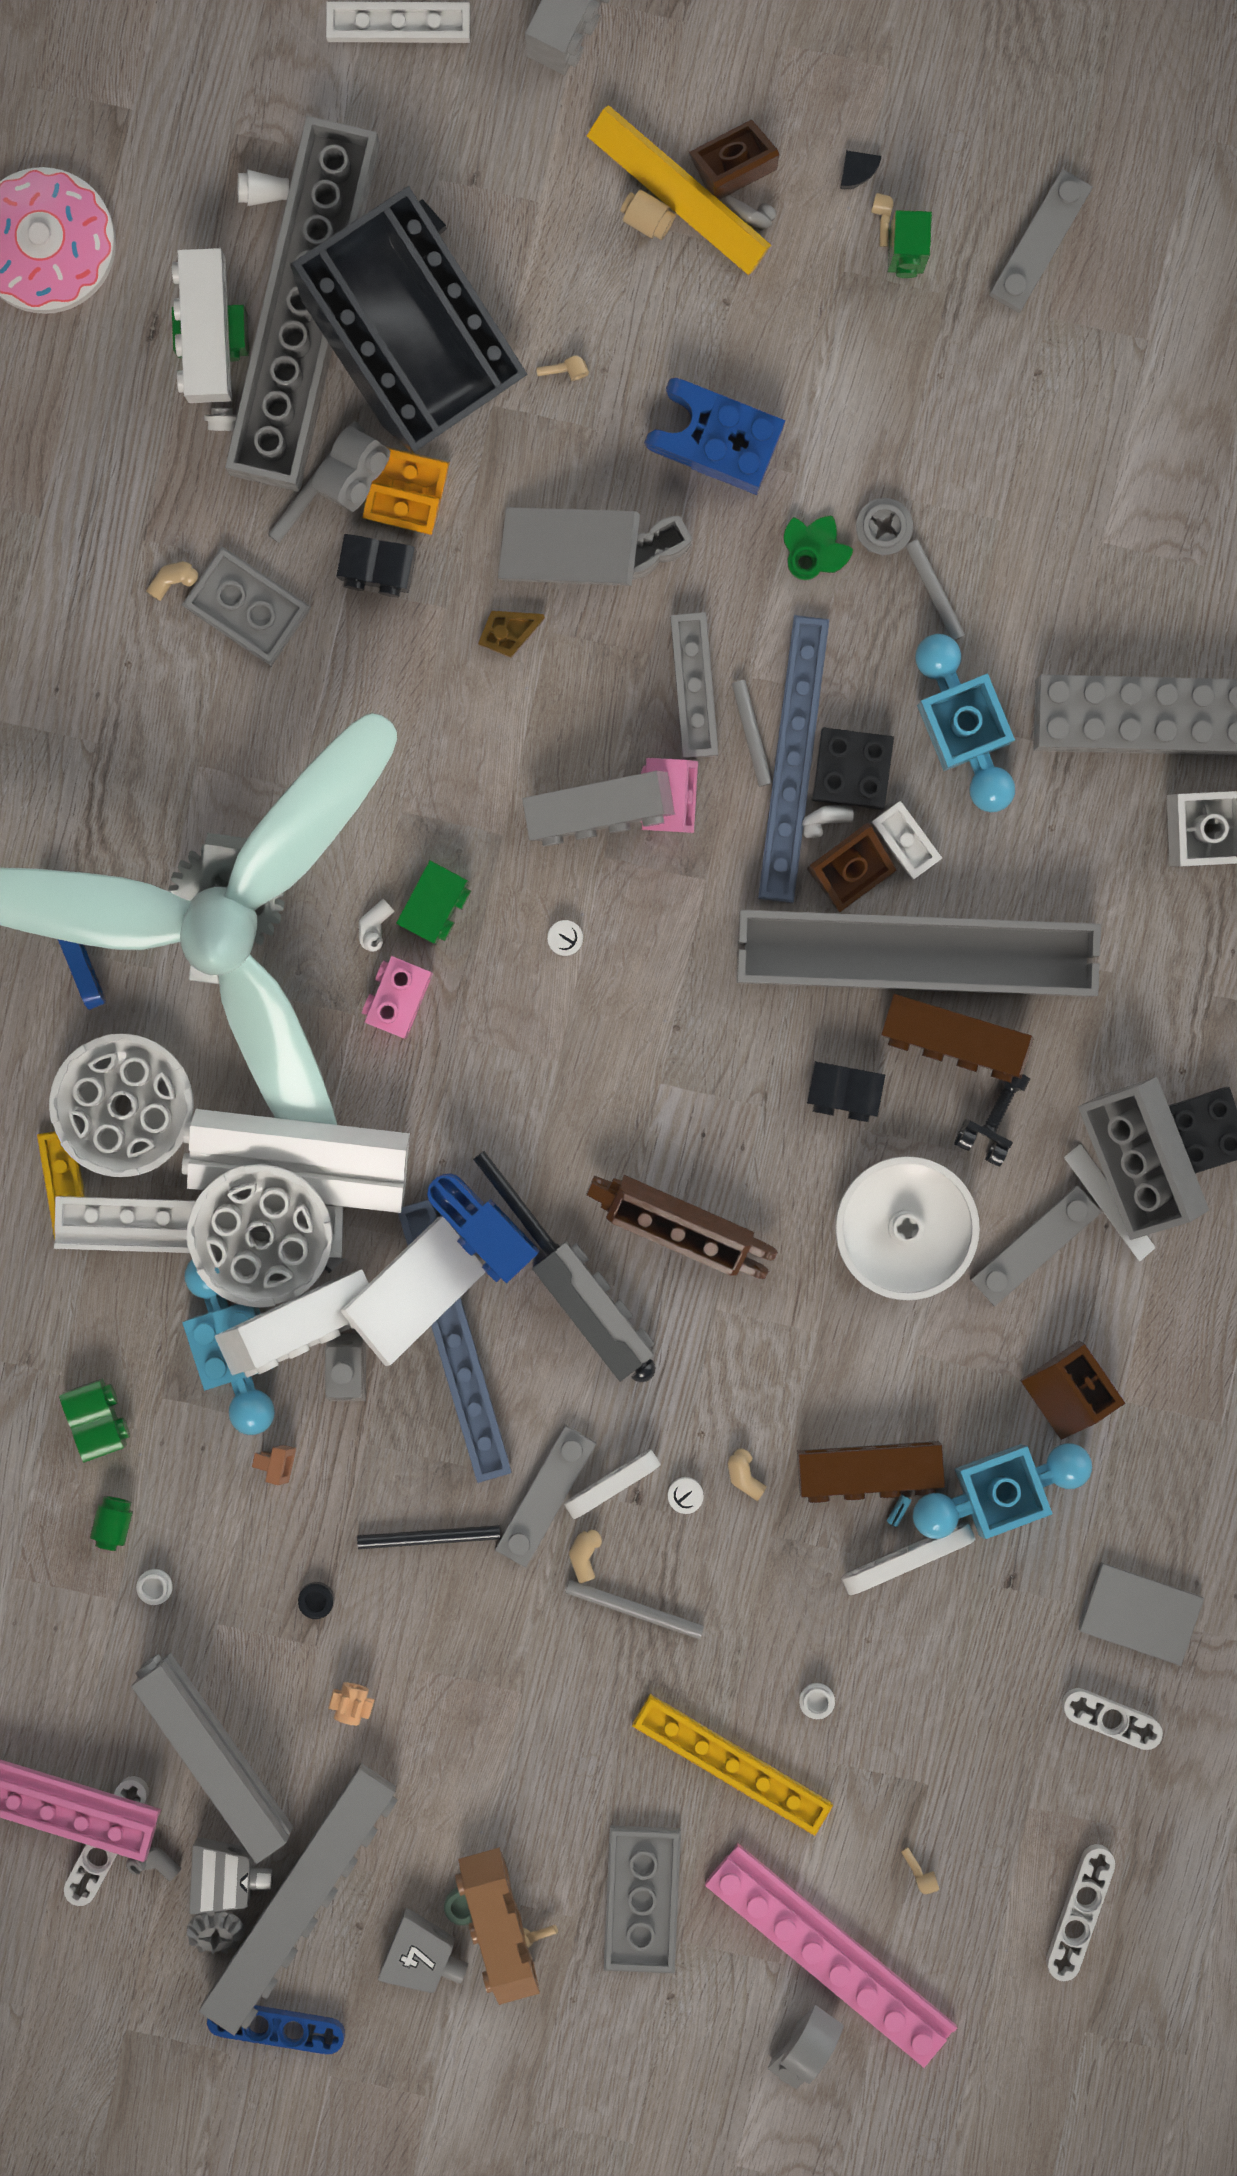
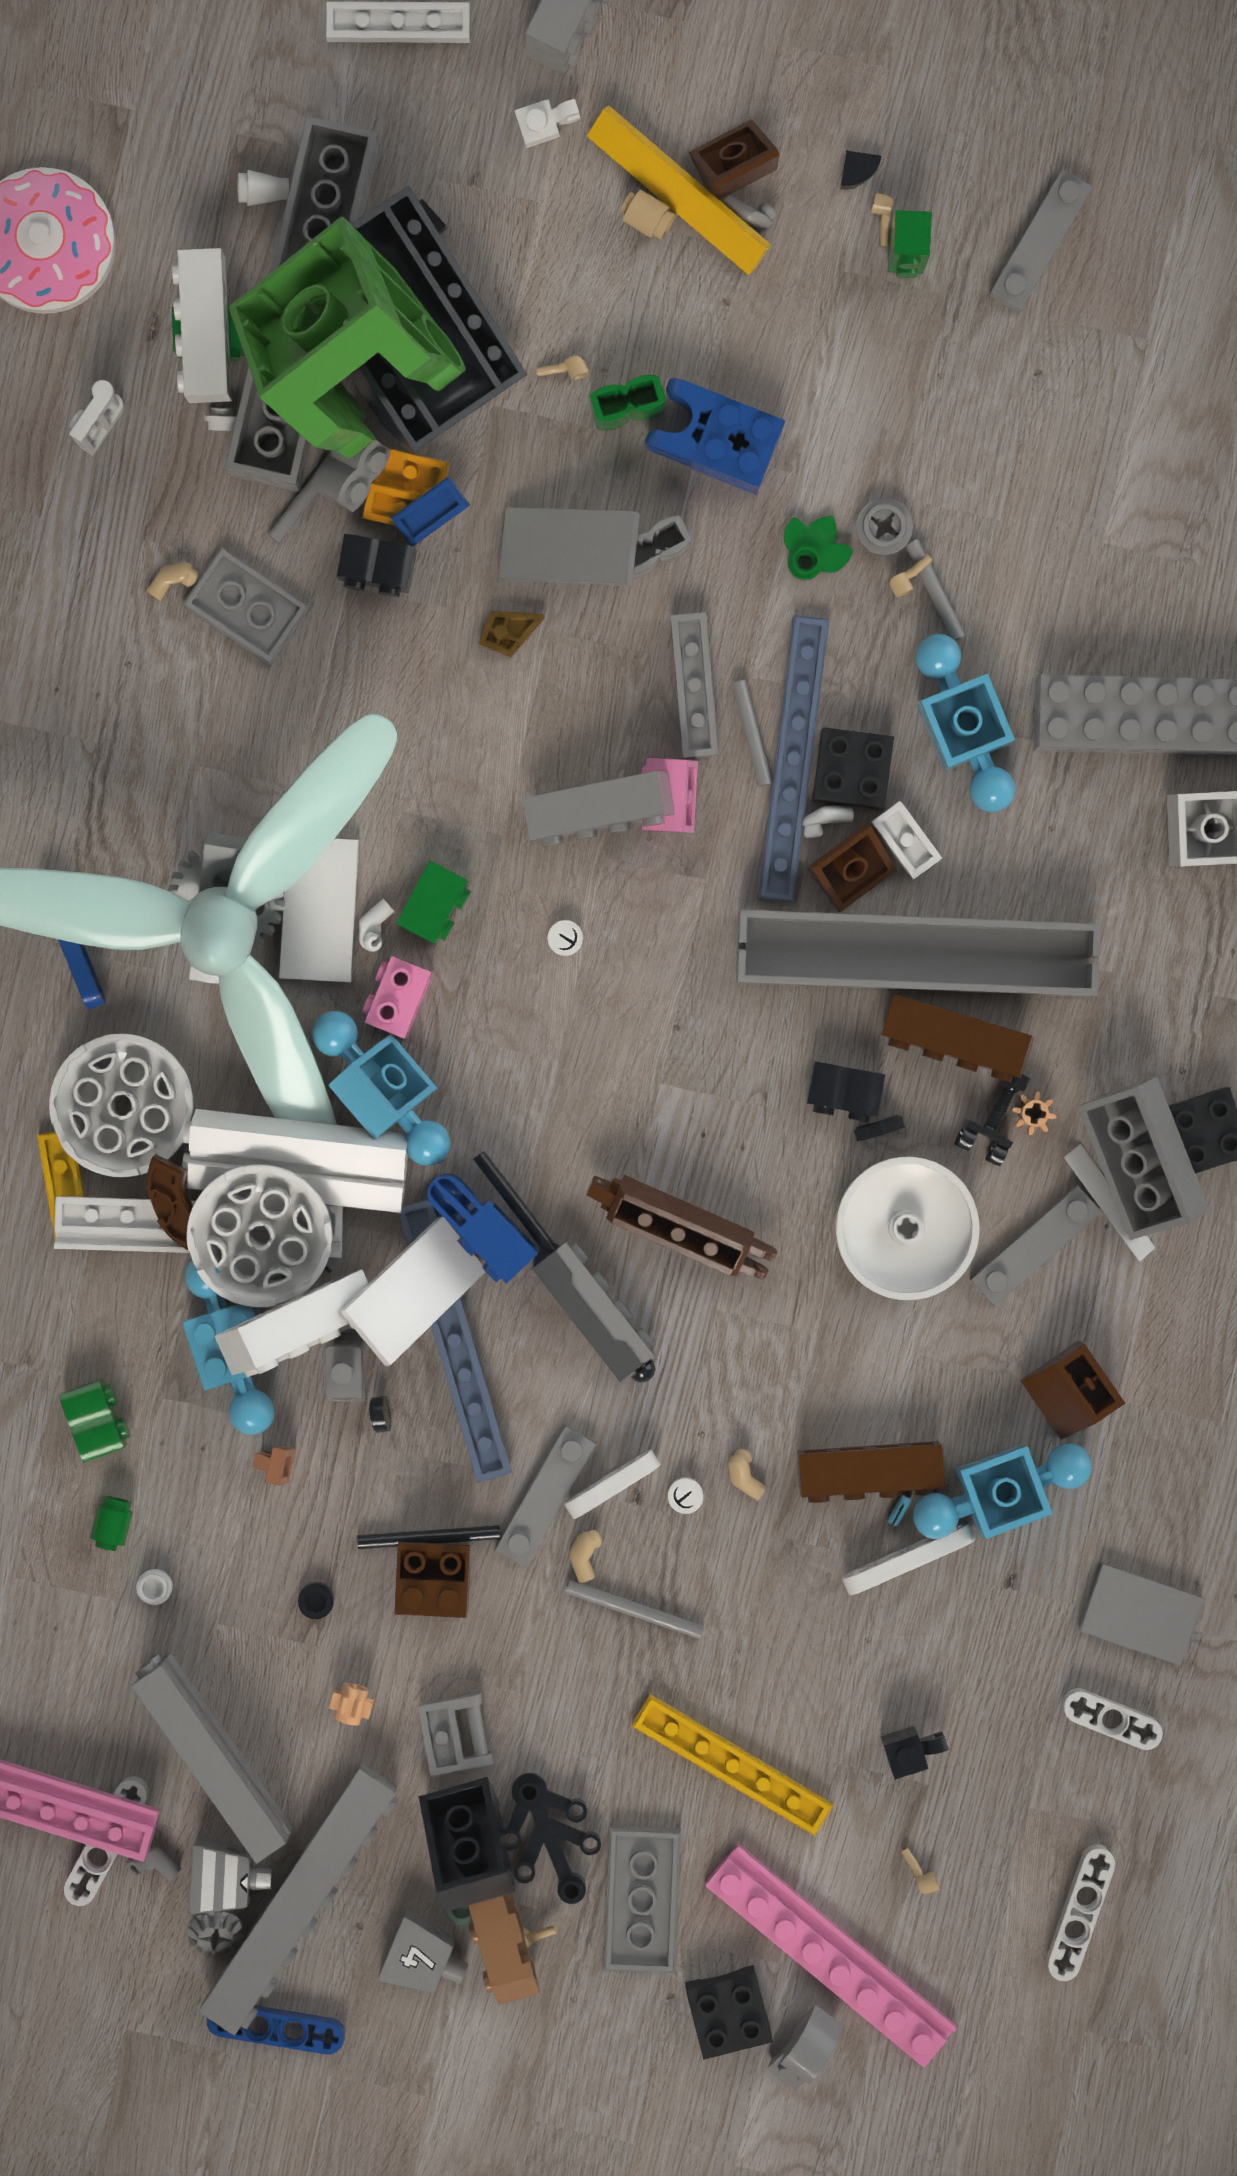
white plate [799,1683,835,1719] -> none
none -> white plate [69,380,124,456]
none -> reddish brown tile [147,1154,193,1250]
none -> bright green brick [229,216,465,459]
none -> white tile [279,839,360,983]
none -> medium azure brick [312,1011,451,1166]
none -> black tile [369,1396,391,1433]
none -> blue tile [391,475,470,546]
none -> reddish brown slope [394,1542,470,1618]
none -> light grey plate [417,1692,494,1777]
none -> black brick [419,1777,516,1912]
none -> black plant [504,1772,601,1904]
none -> white plate [515,99,581,148]
none -> green brick [590,375,666,431]
none -> black brick [685,1965,773,2060]
none -> black tile [854,1115,905,1142]
none -> black brick [880,1726,949,1780]
none -> tan hand [890,553,933,597]
none -> light nougat gear [1010,1091,1056,1135]

